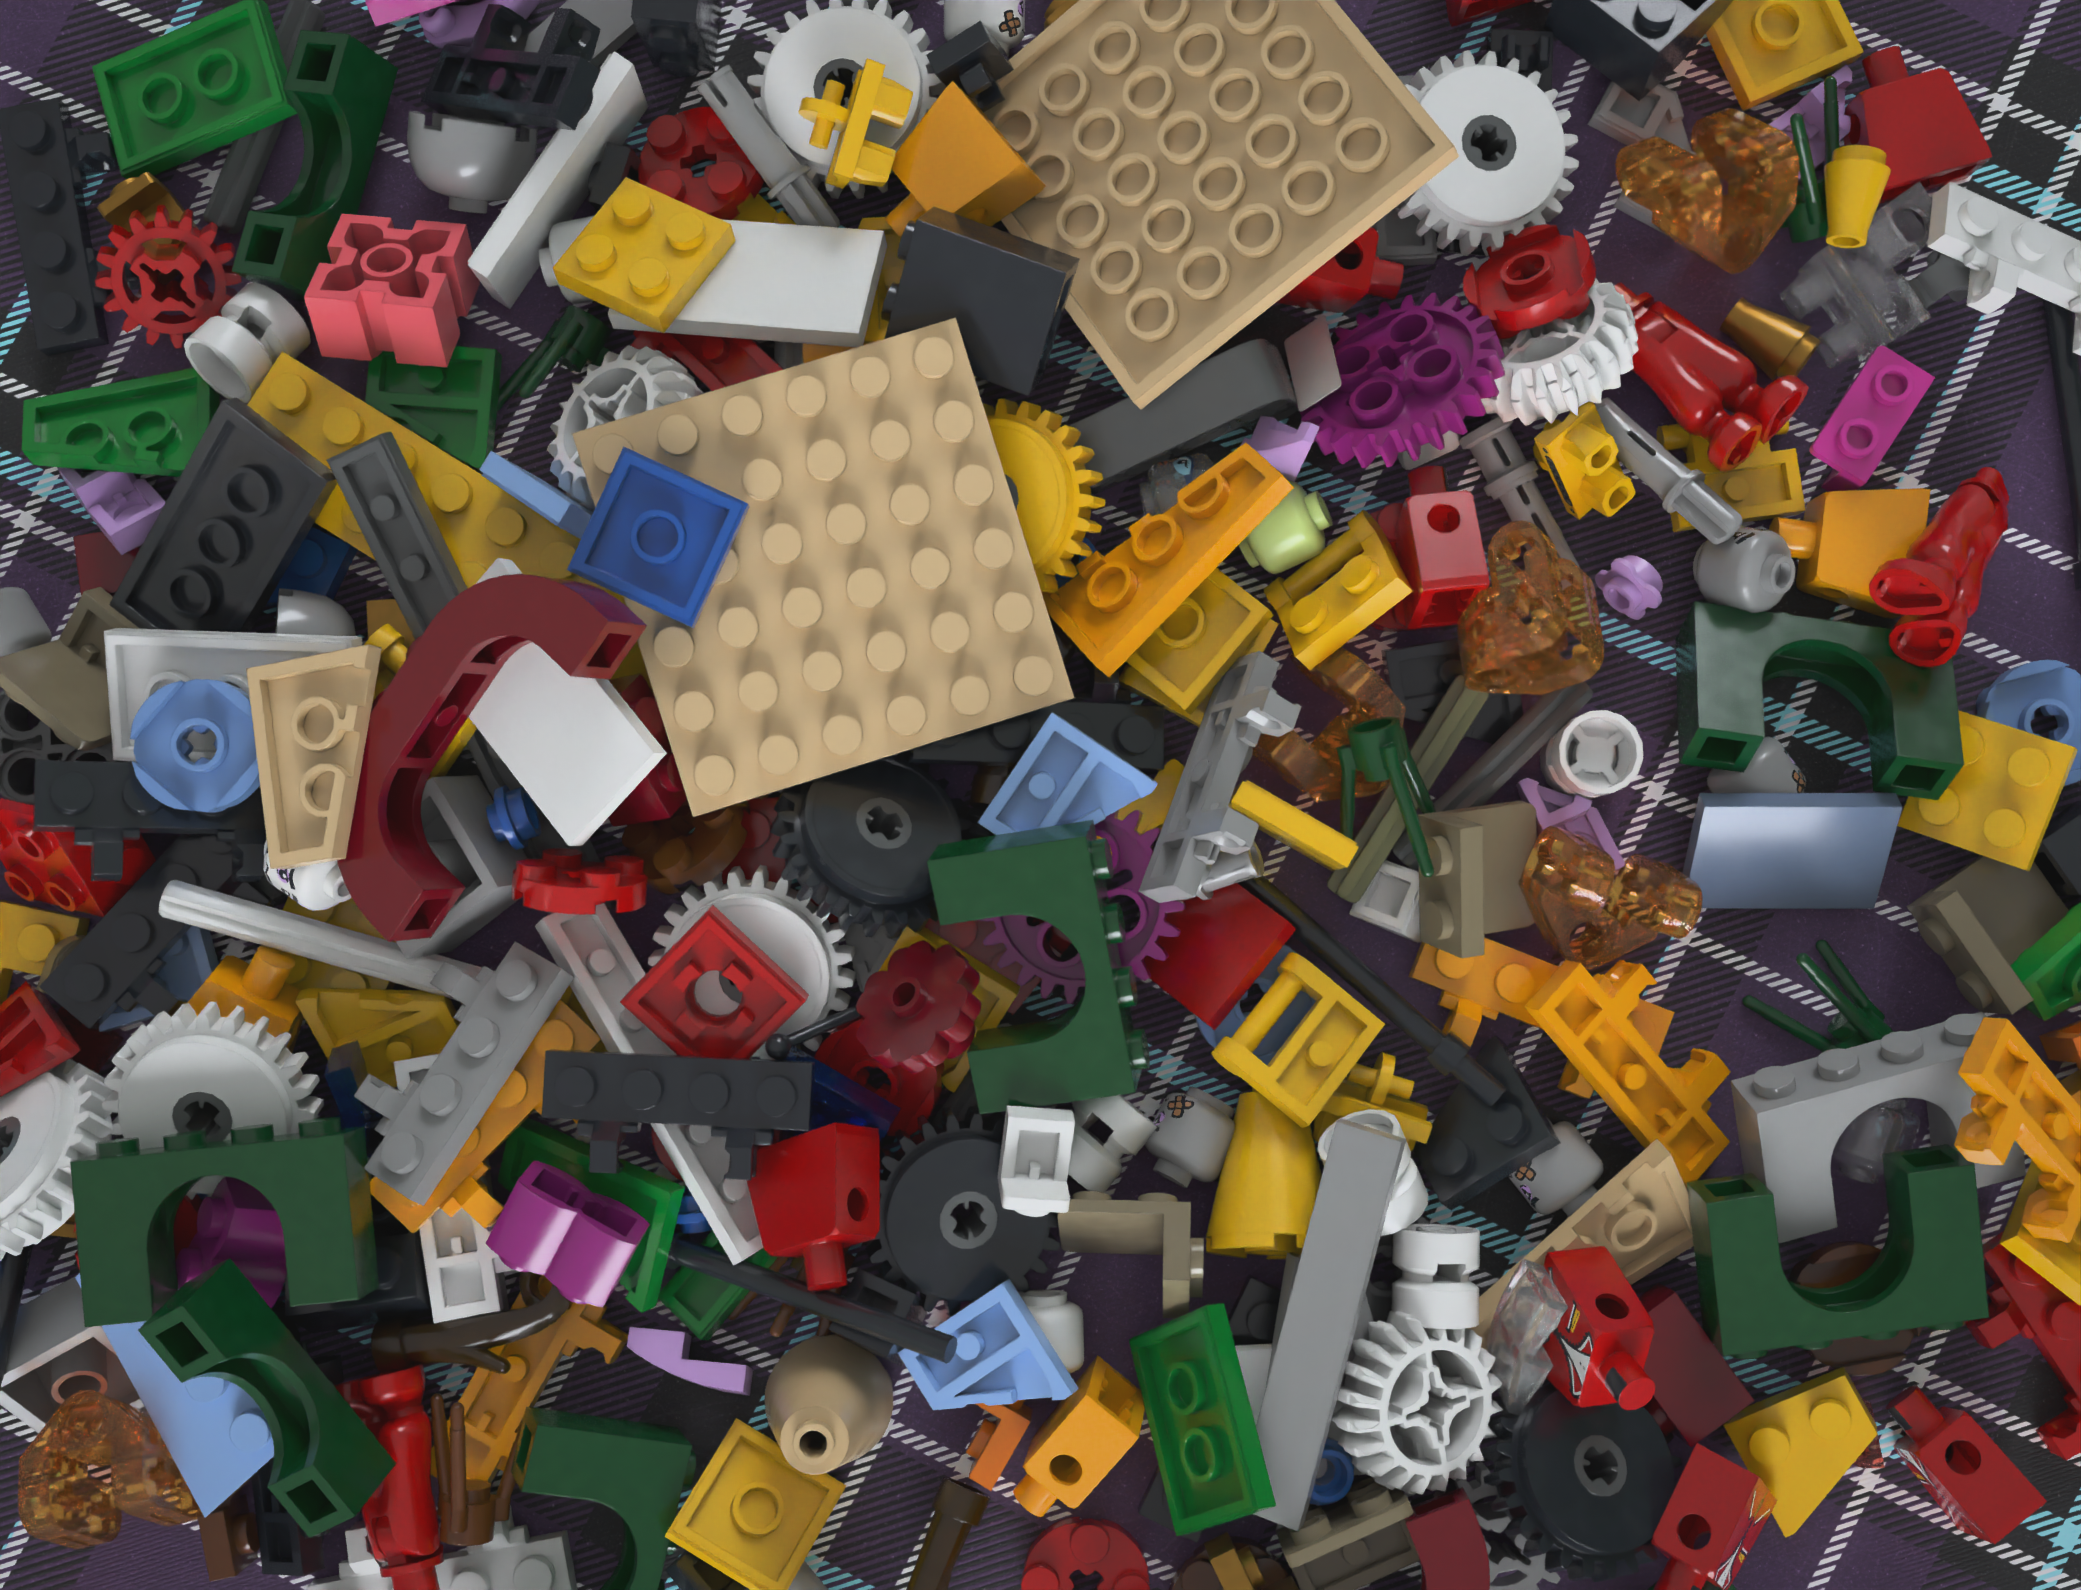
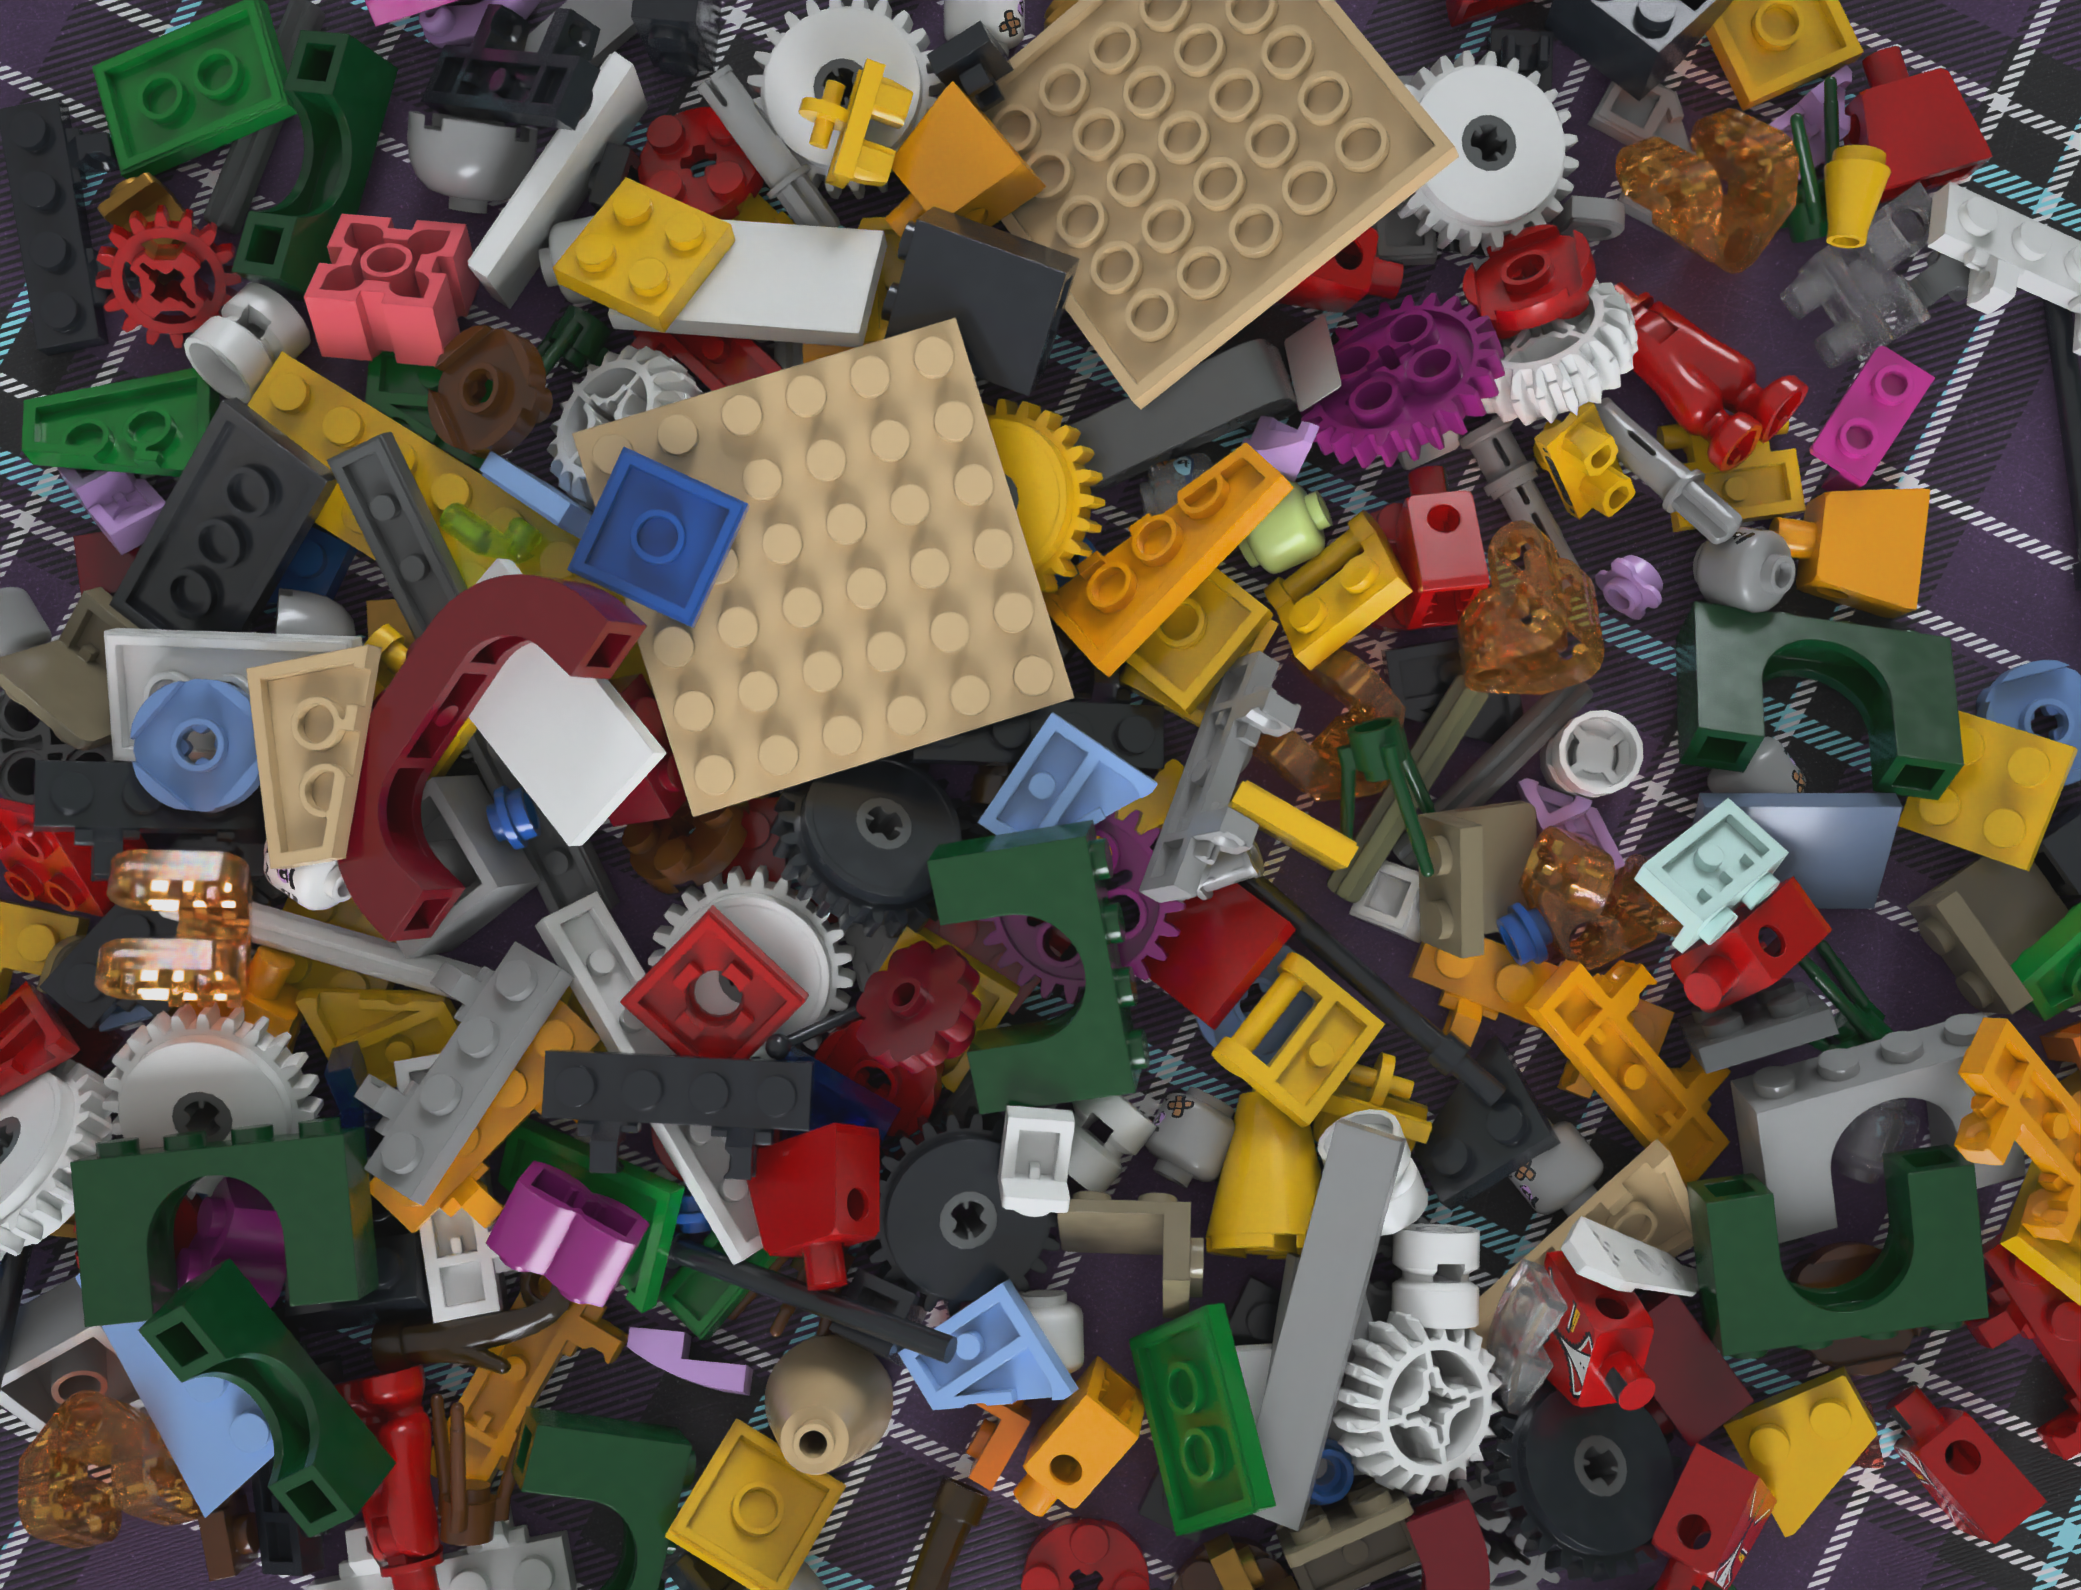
red plate [512,848,648,915] -> none
pearl gold cone [1719,298,1821,380] -> none
red piece [1869,467,2009,667] -> none
none -> clear orange piece [94,849,252,1008]
none -> reddish brown plate [427,325,553,459]
none -> clear neon green arm [439,502,542,564]
none -> blue plate [1496,902,1553,966]
none -> light grey tile [1553,195,1625,241]
none -> white piece [1560,1216,1699,1297]
none -> light aqua bracket [1634,798,1789,953]
none -> red torso [1670,876,1832,1014]
none -> dark grey plate [1677,978,1839,1074]

